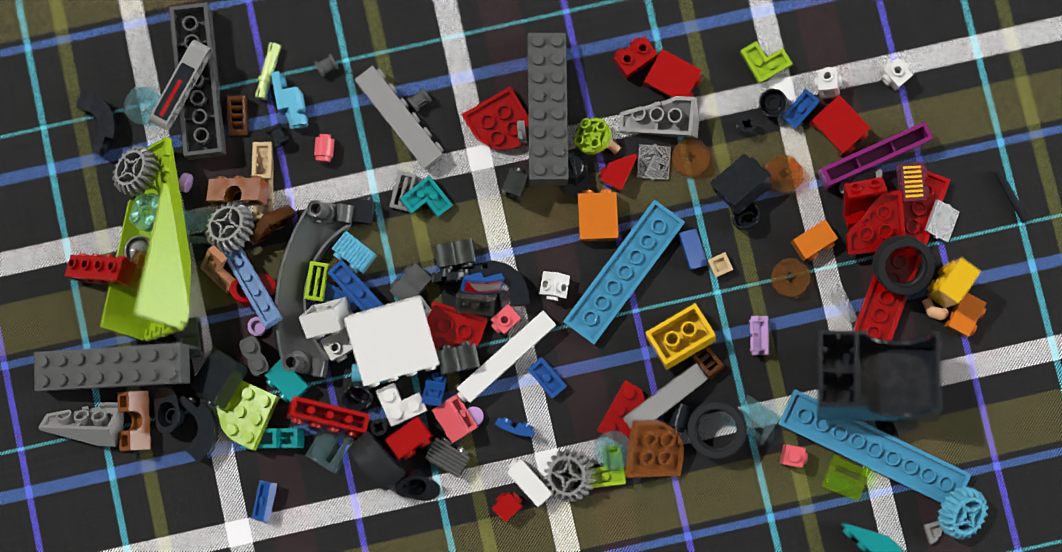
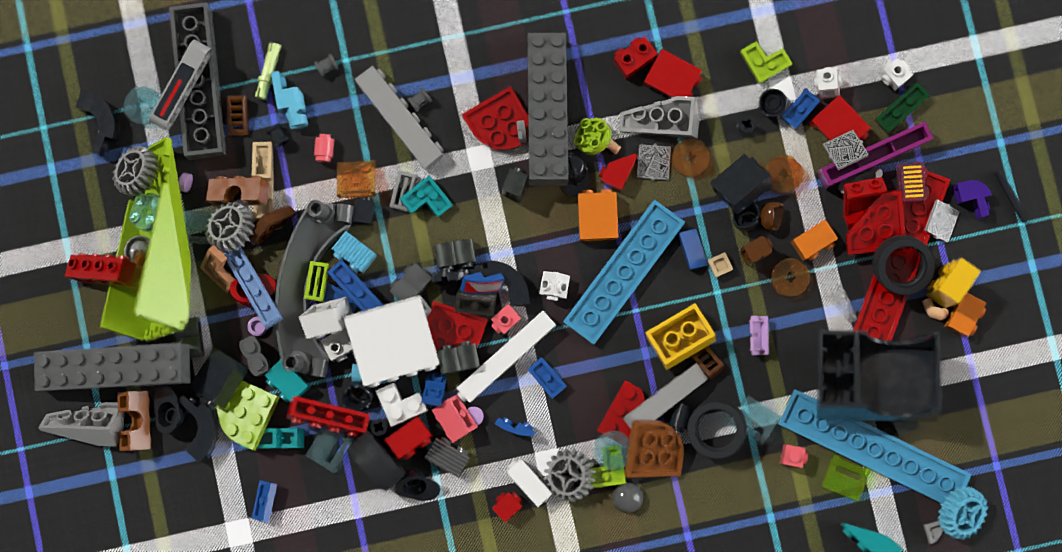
none -> clear orange plate [337,161,376,198]
none -> dark grey hair [612,483,643,513]
none -> reddish brown brick [740,236,773,266]
none -> reddish brown hair [760,202,783,231]
none -> light grey piece [823,130,869,170]
none -> dark green plate [874,81,930,134]
none -> dark purple brick [952,180,992,219]

